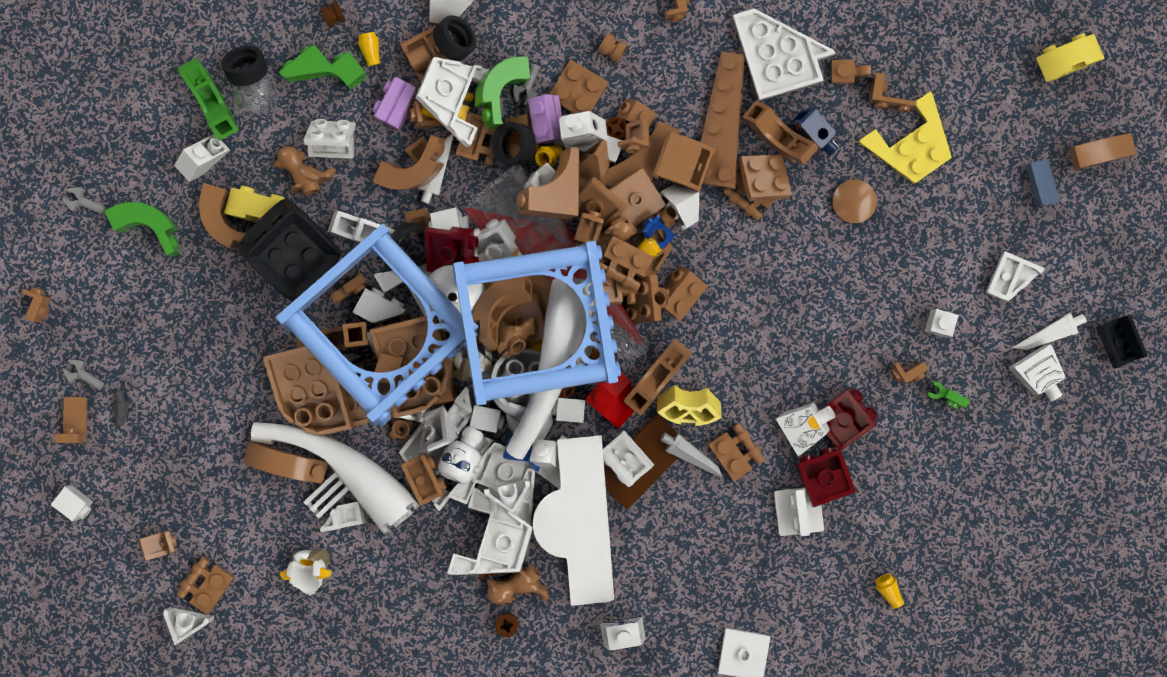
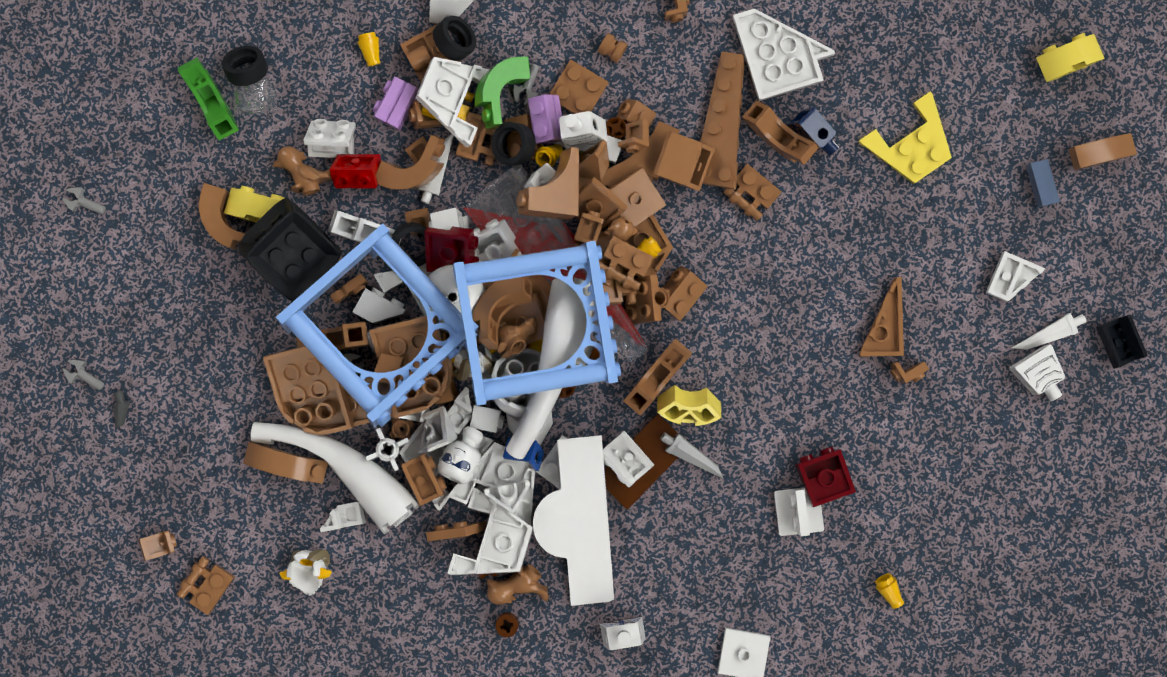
medium nougat bracket [21,287,51,323] -> none
white brick [51,485,93,521] -> none
medium nougat bracket [55,397,87,443] -> none
bright green arch [105,202,180,257] -> none
white slope [163,607,214,645] -> none
white slope [174,134,230,182] -> none
bright green arch [279,44,368,90] -> none
white tile [303,473,349,519] -> none
reddish brown wheel [320,0,346,28] -> none
white brick [530,439,560,470] -> none
white brick [552,398,585,423] -> none
red slope [585,372,633,429] -> none
blue bracket [641,215,675,249] -> none
medium nougat plate [656,206,678,228] -> none
white slope [659,185,699,230] -> none
medium nougat plate [708,423,765,482] -> none
medium nougat plate [738,154,792,201] -> none
white torso [776,403,835,456] -> none
dark red plate [819,386,878,451] -> none
medium nougat plate [831,60,871,84] -> none
medium nougat dish [832,179,877,224] -> none
medium nougat bracket [868,73,917,113] -> none
white brick [925,309,958,338] -> none
bright green plate [926,382,970,410] -> none
none -> red bracket [329,154,381,189]
none -> white brick [366,428,409,471]
none -> medium nougat wing [426,521,487,542]
none -> medium nougat wing [859,277,904,357]

